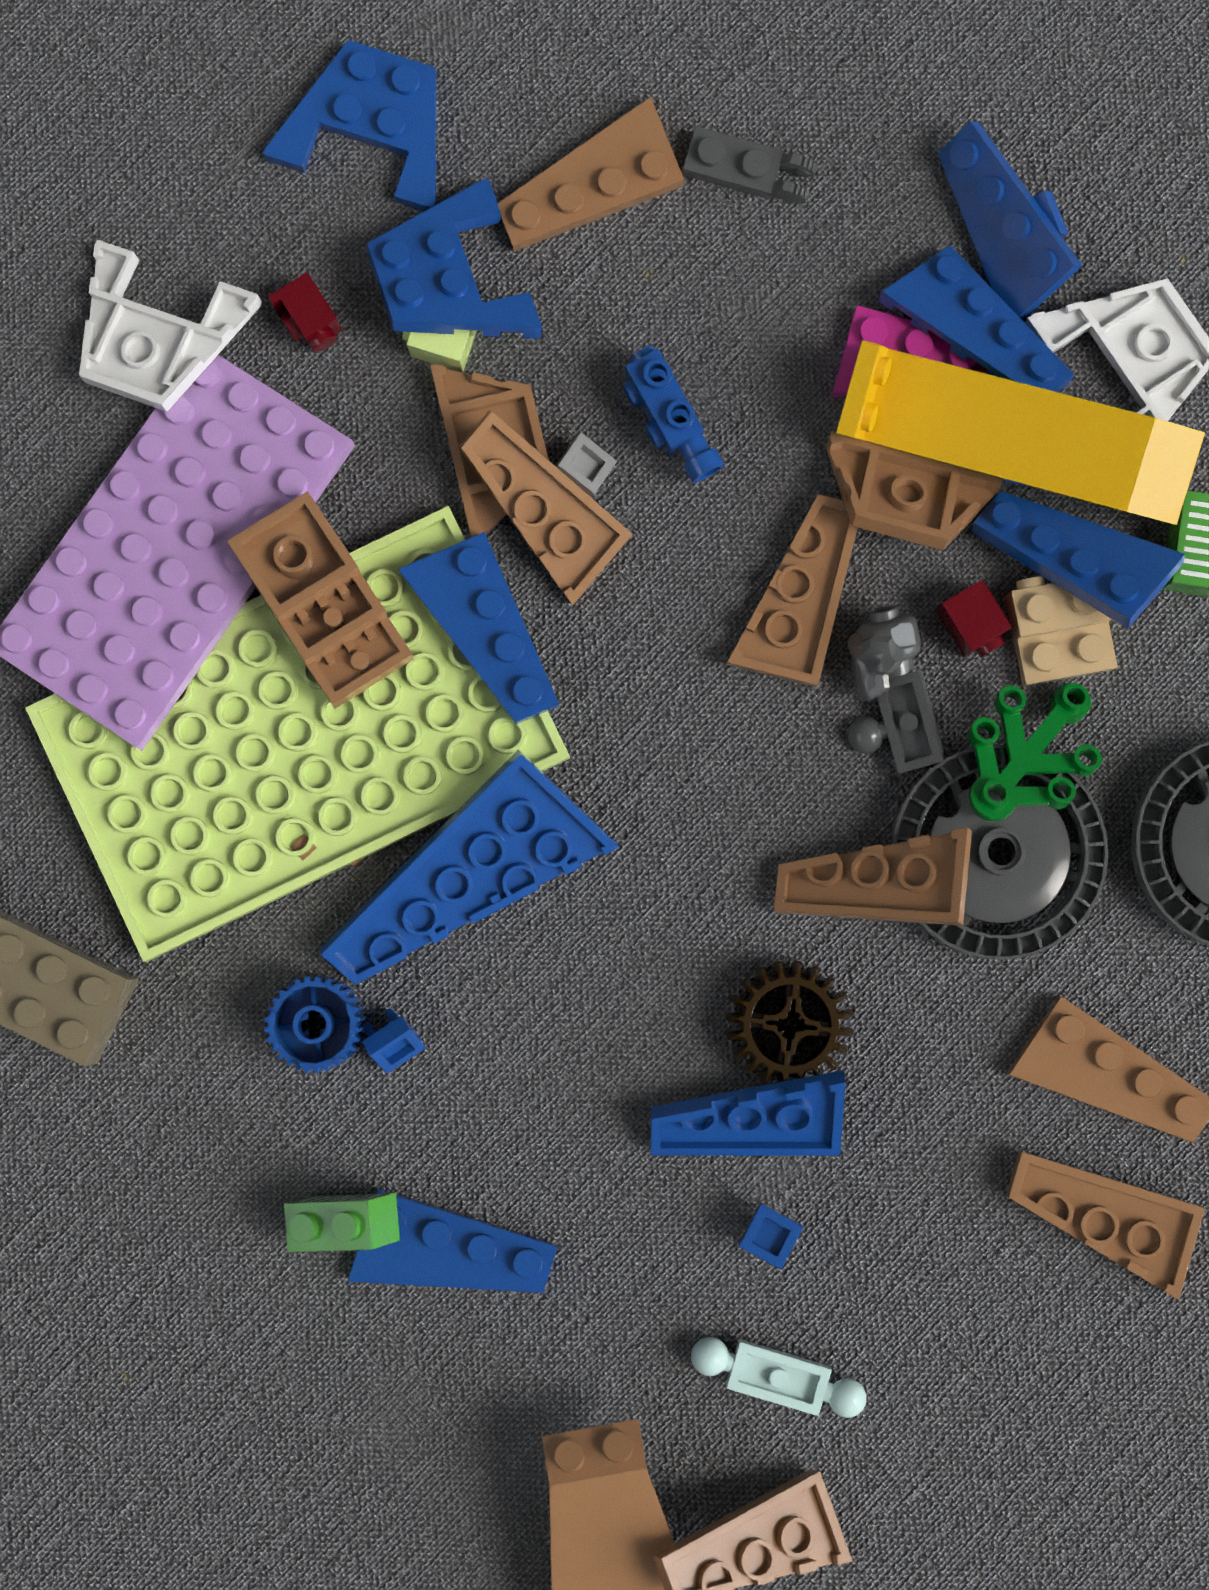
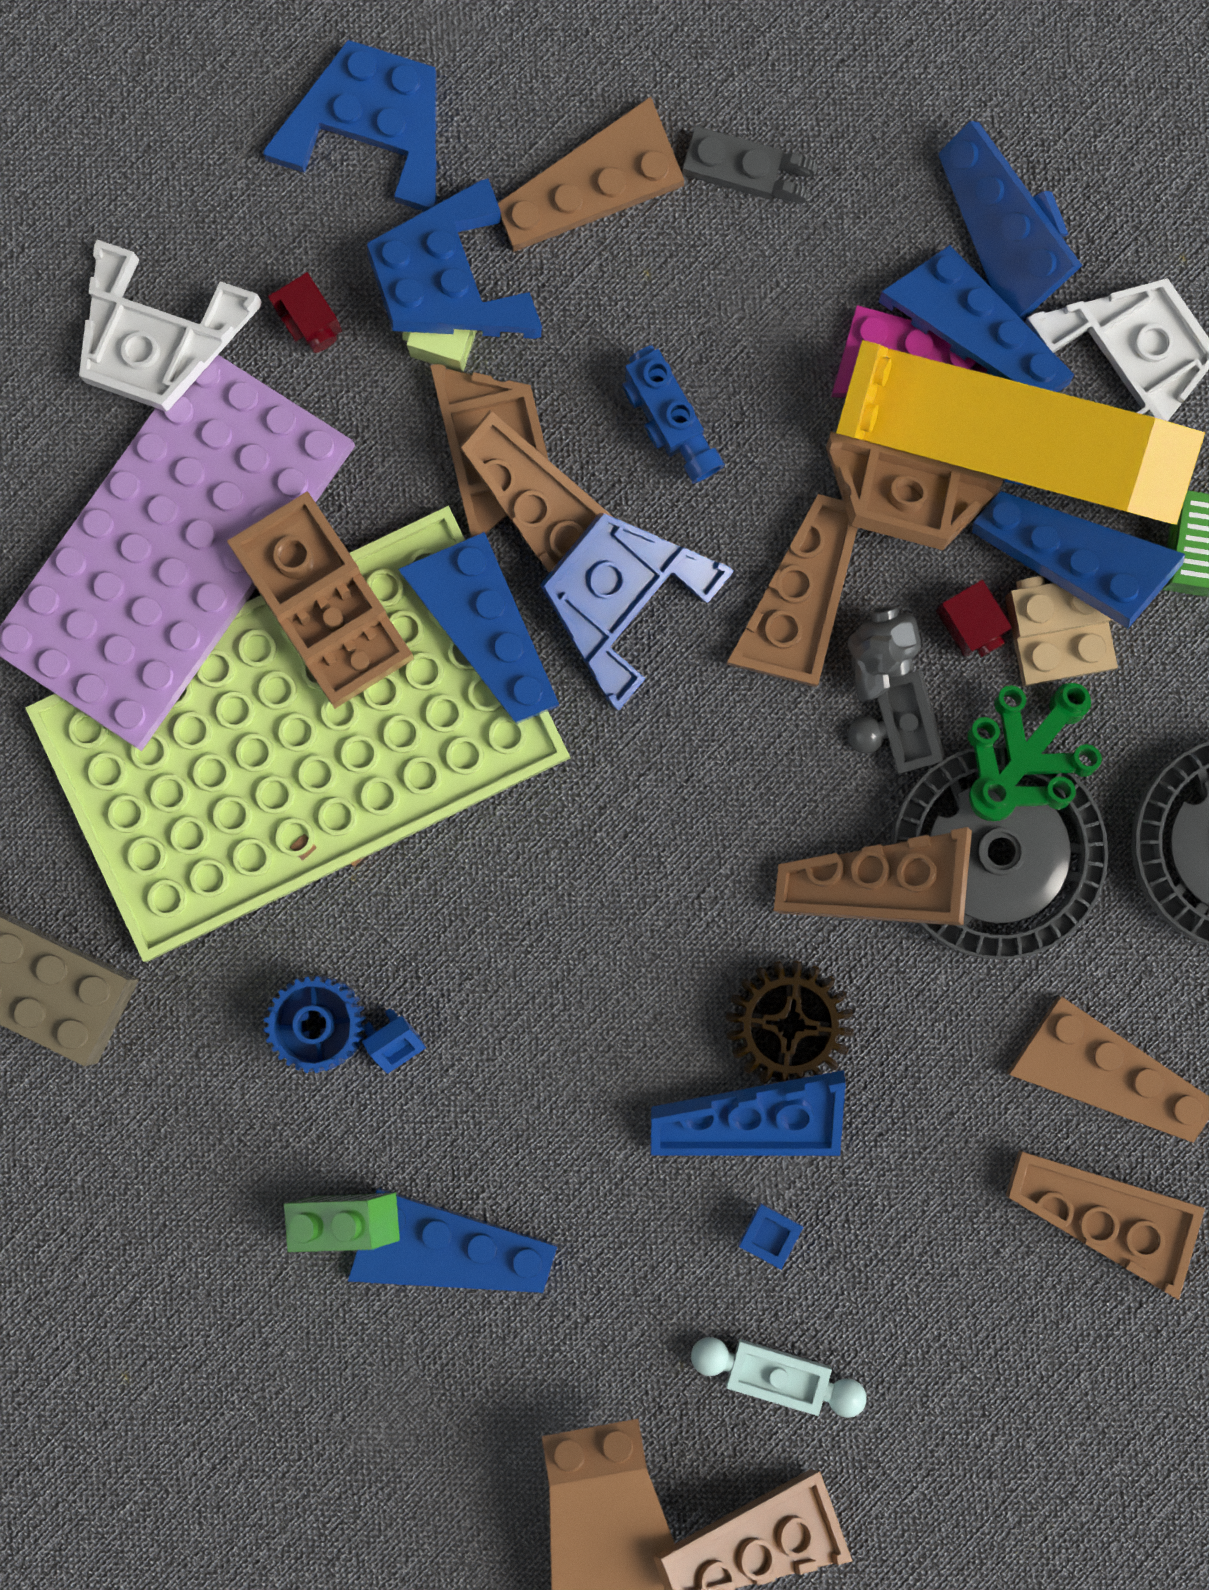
blue wing [320,749,619,985] -> none
light grey plate [555,432,617,497] -> none
none -> wing [540,513,734,711]

